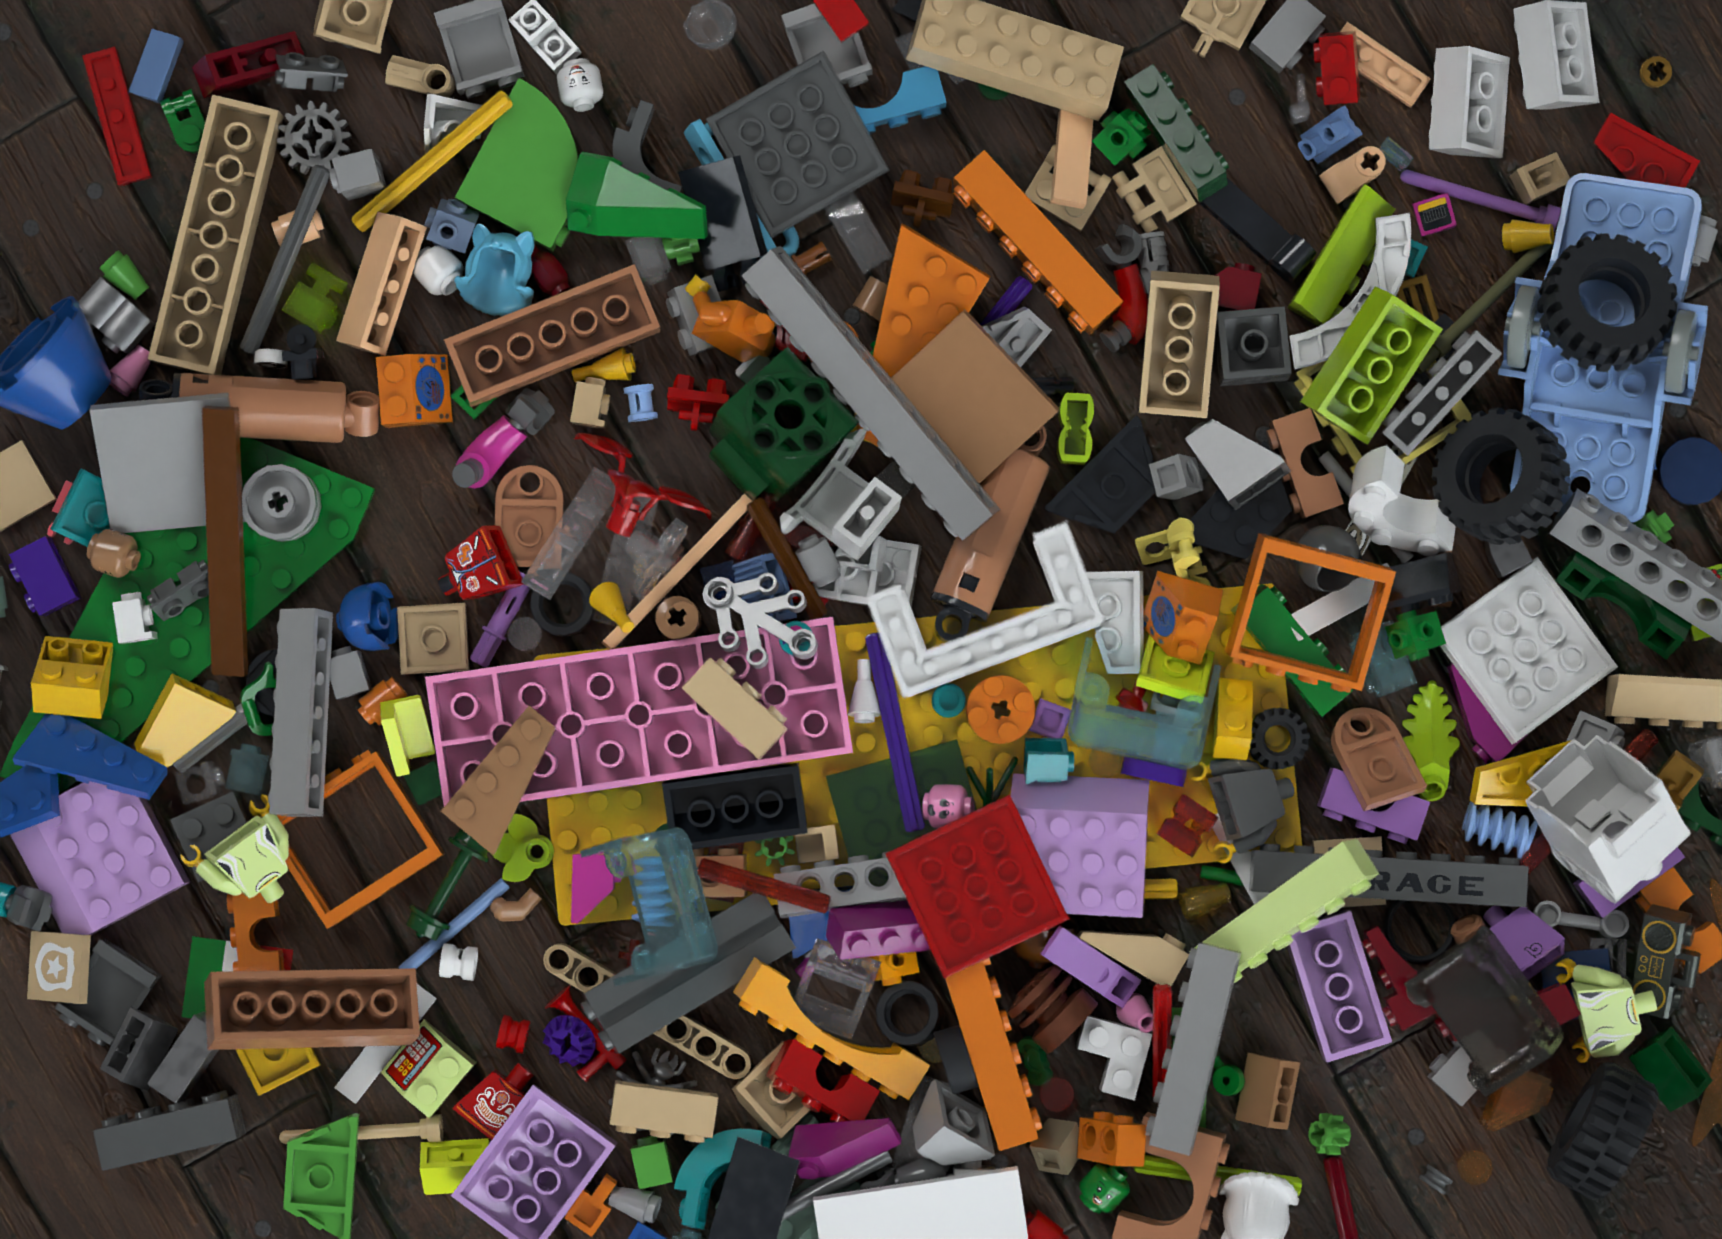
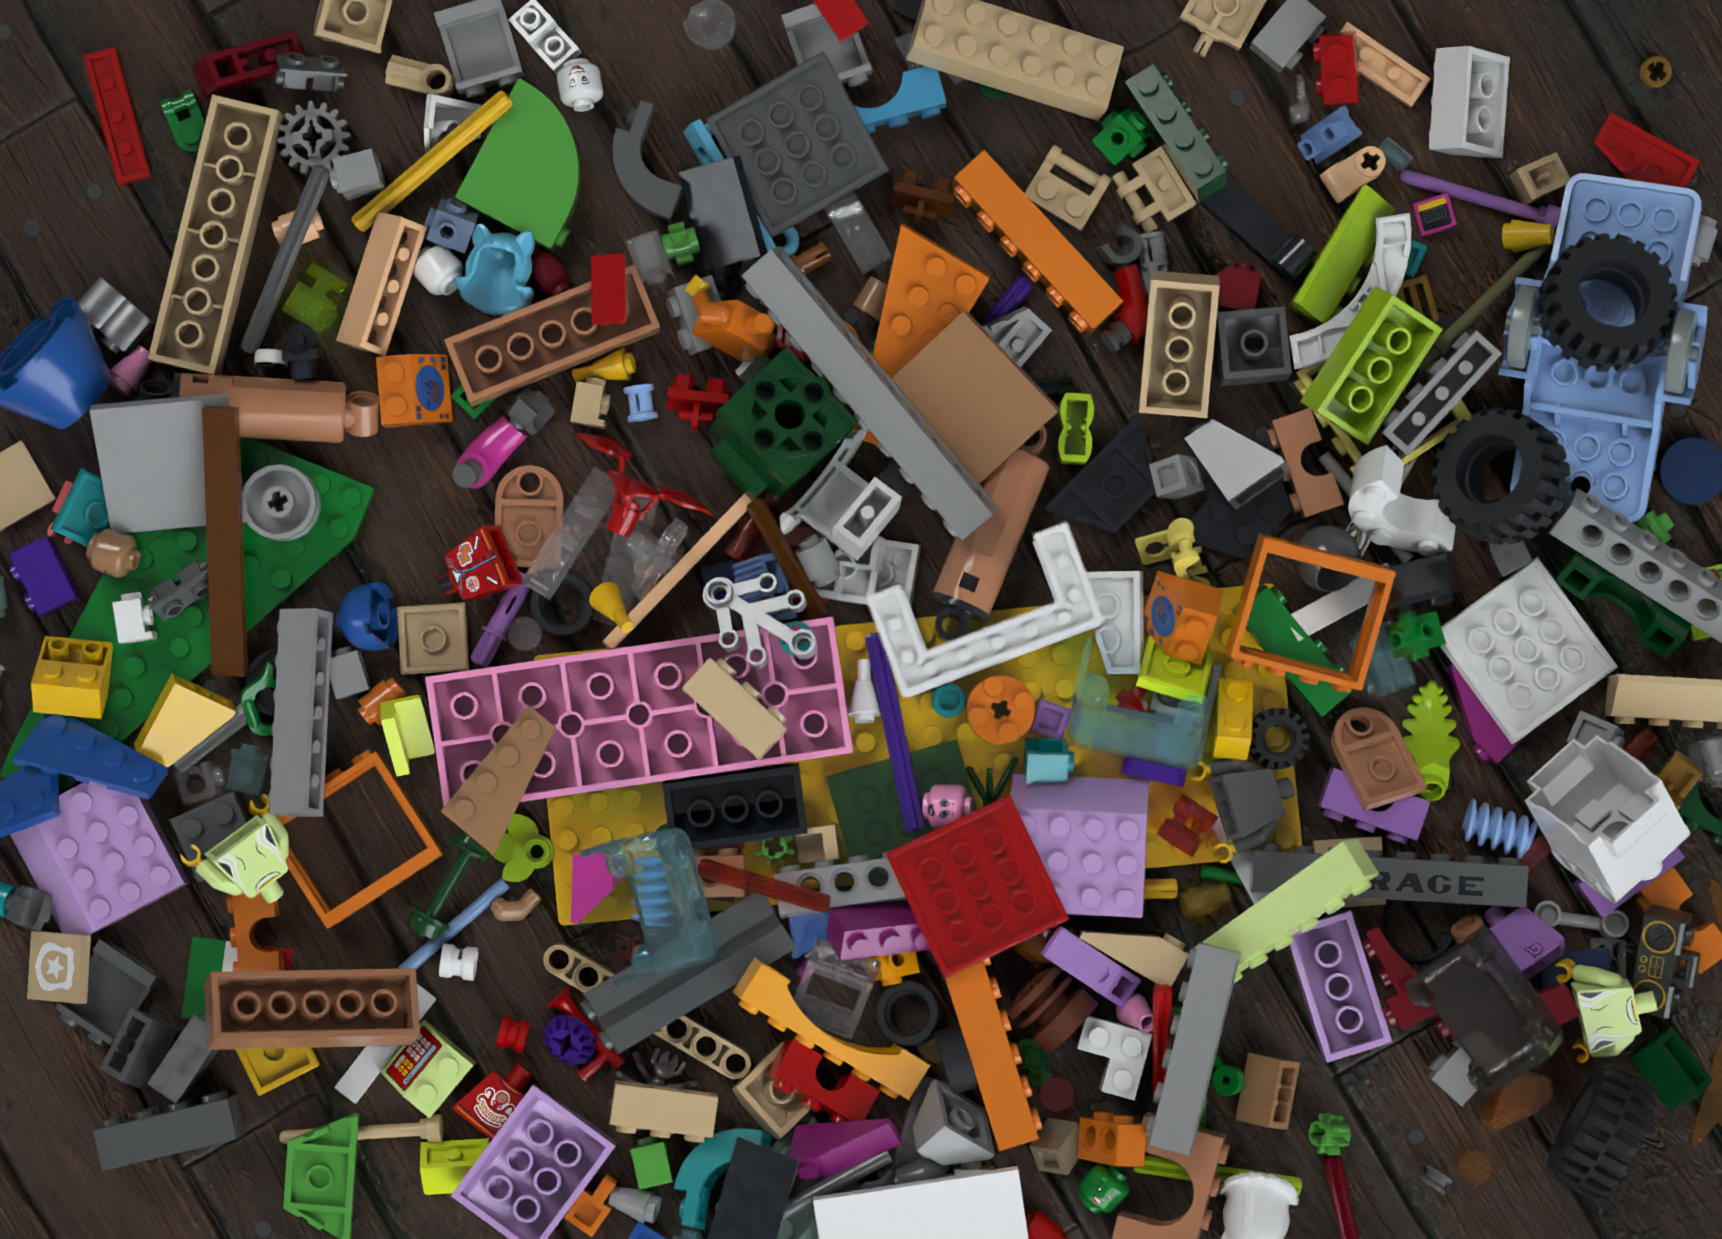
bright green cone [99,250,149,300] -> none
medium blue slope [129,29,184,104] -> none
dark green tile [403,760,442,806] -> none
green wedge [566,152,708,239] -> none
medium nougat piece [656,596,701,640] -> none
light nougat tile [1051,109,1093,209] -> none
yellow wing [1470,740,1571,807] -> none
white slope [1513,0,1599,110] -> none
none -> red slope [591,253,626,325]

